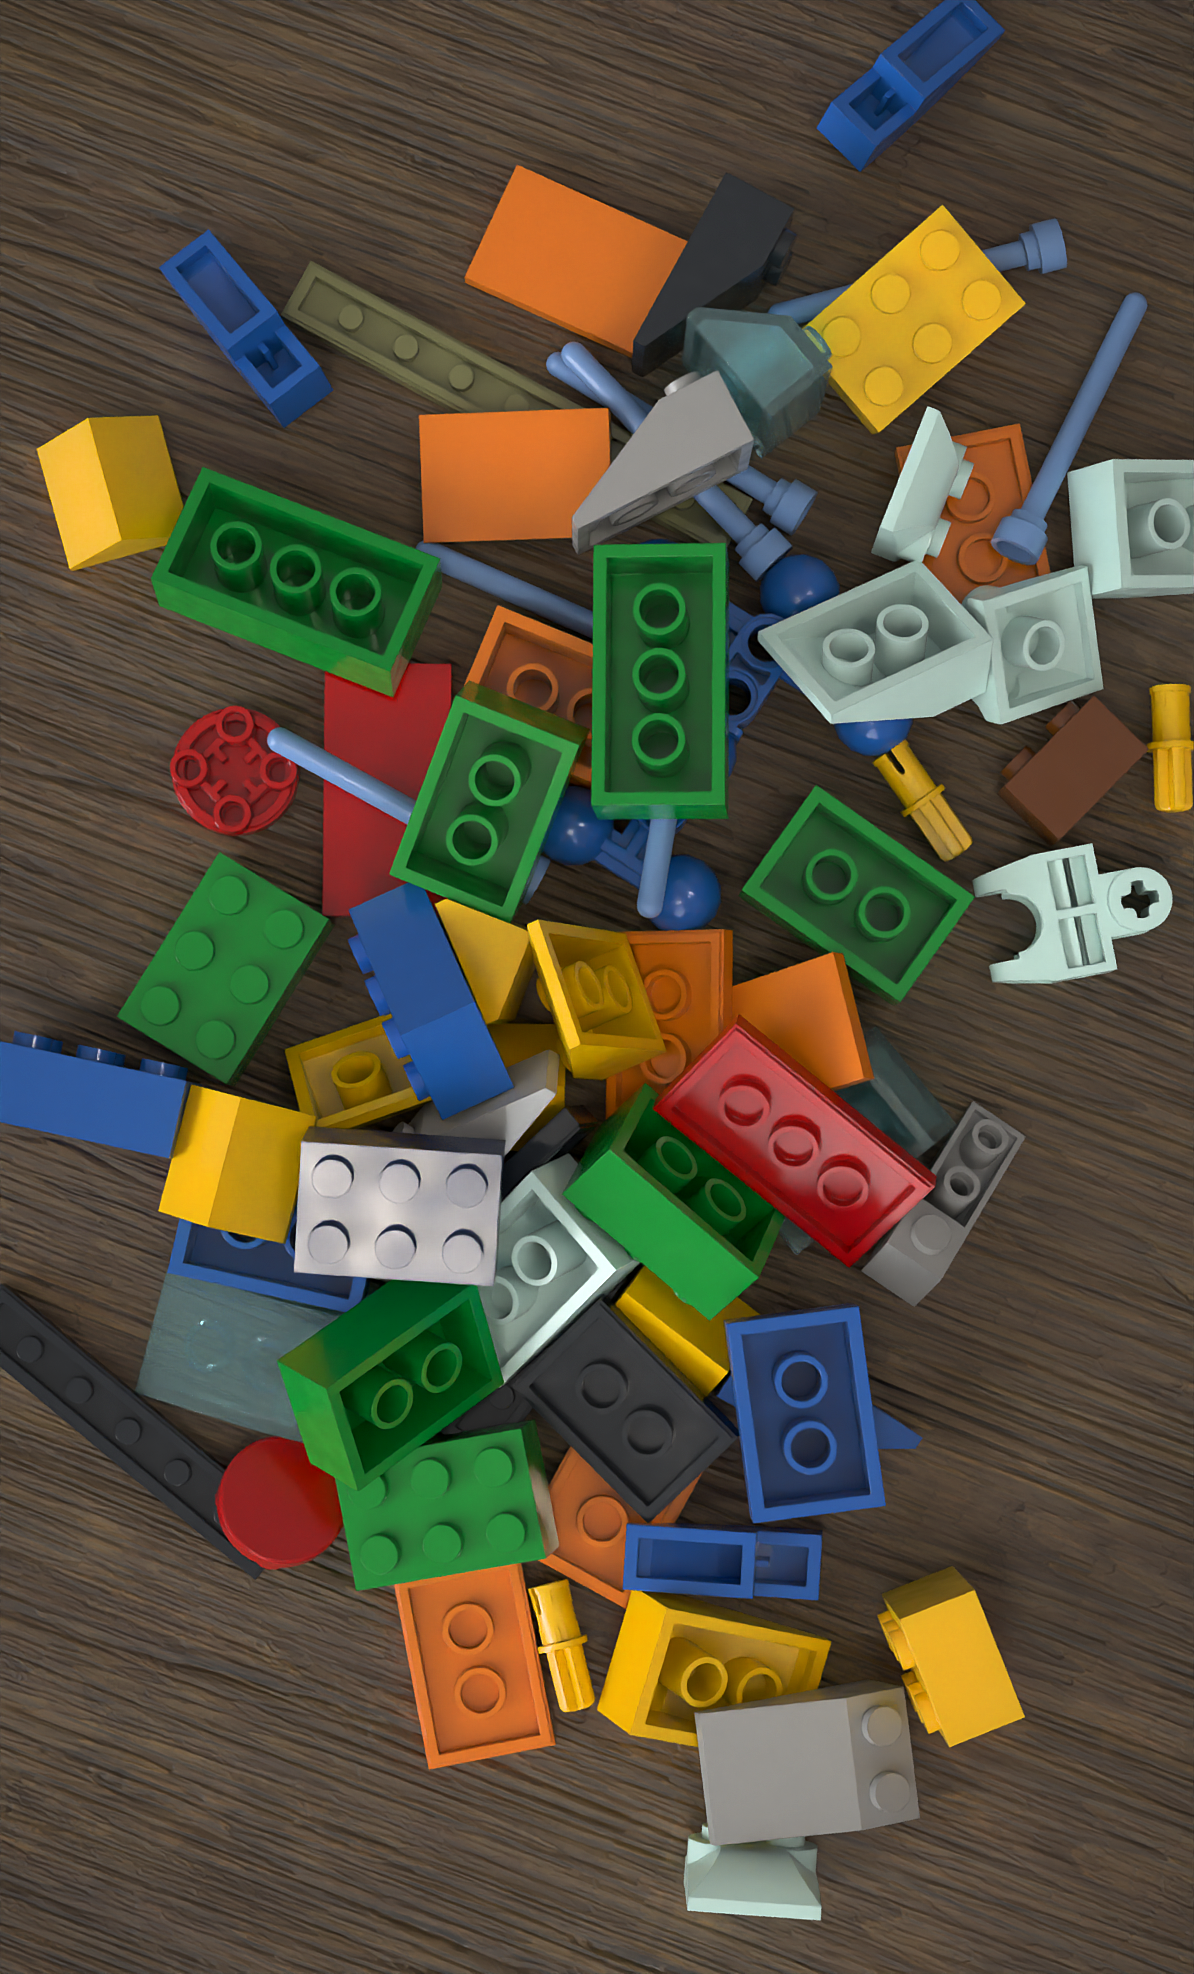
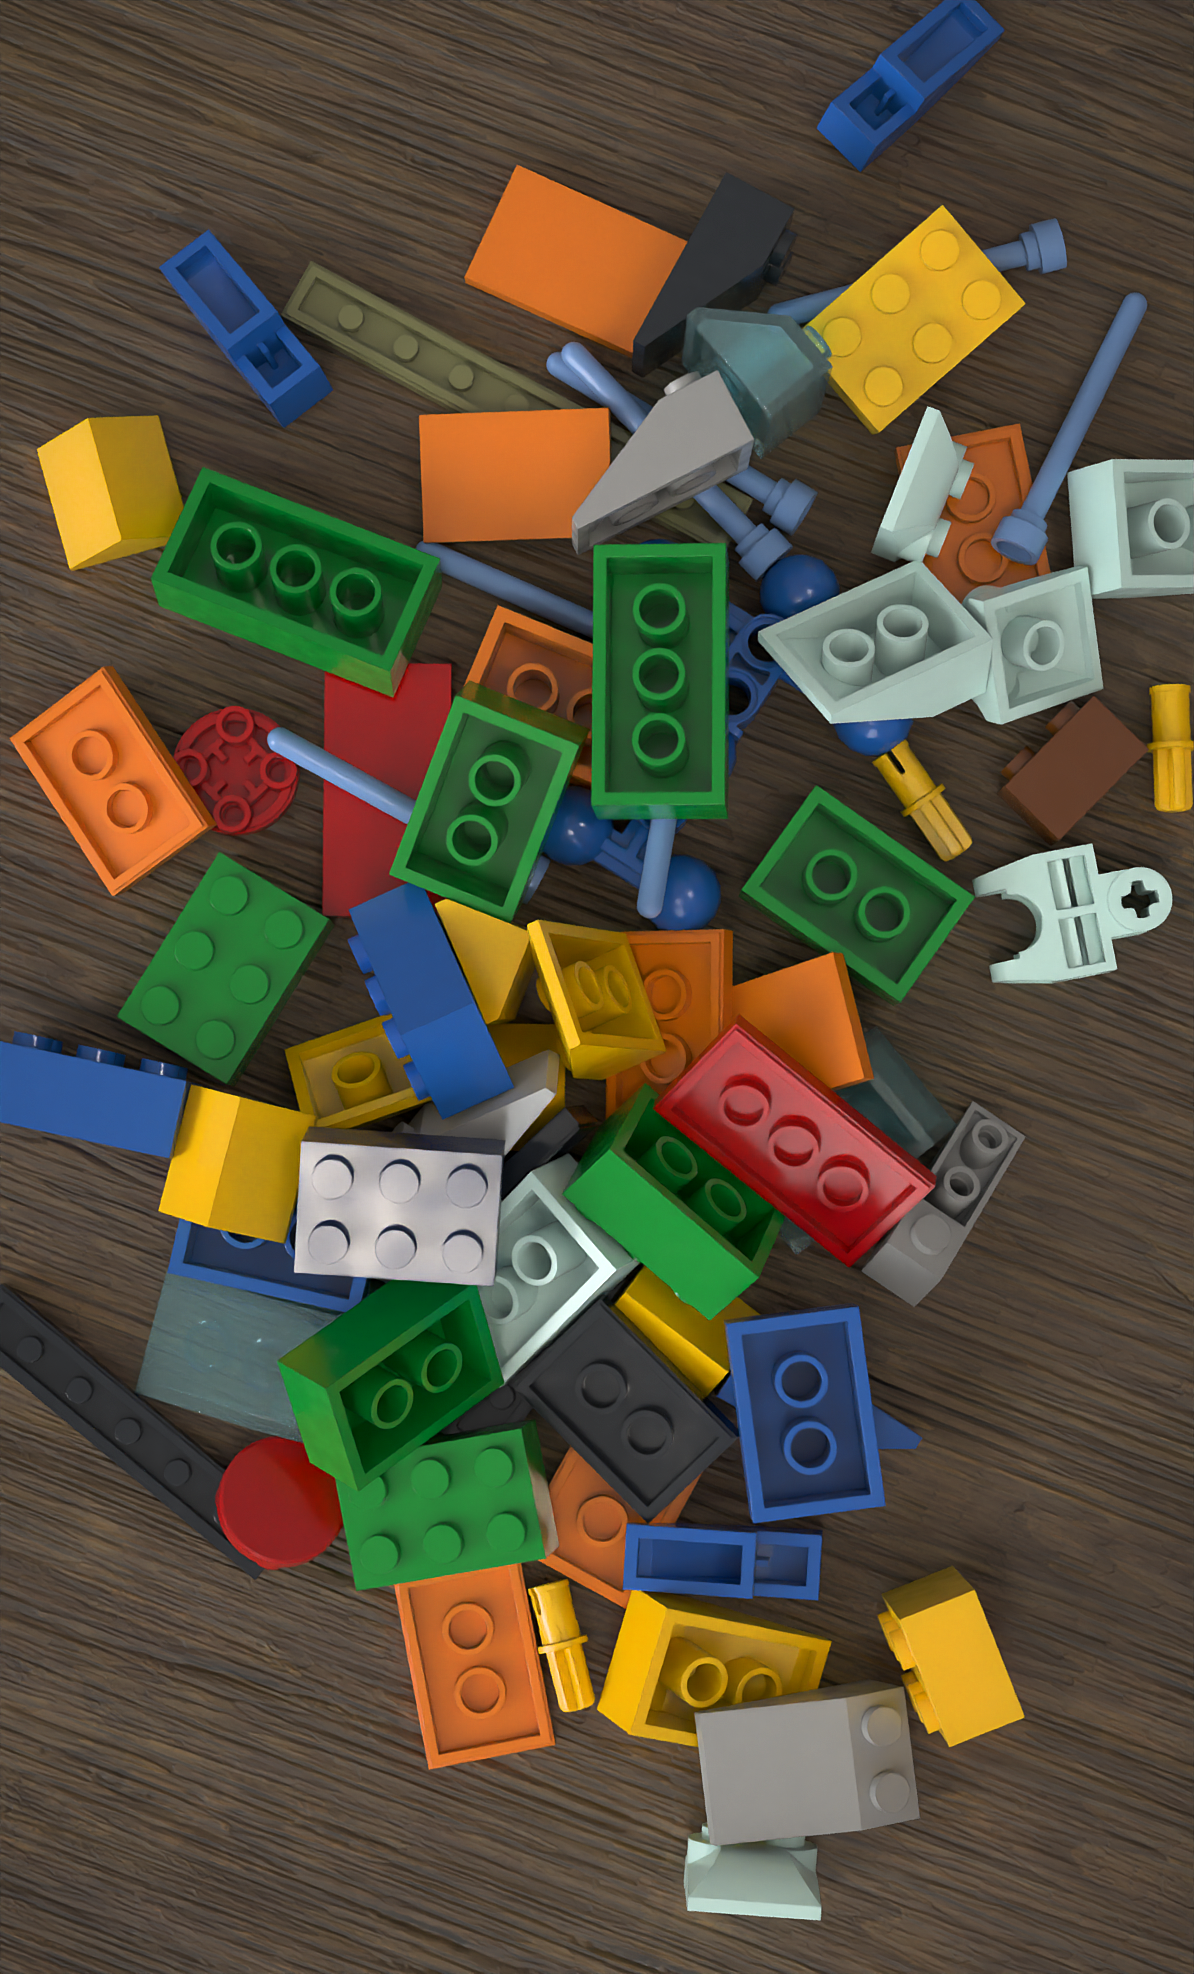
none -> orange tile [9,666,217,896]

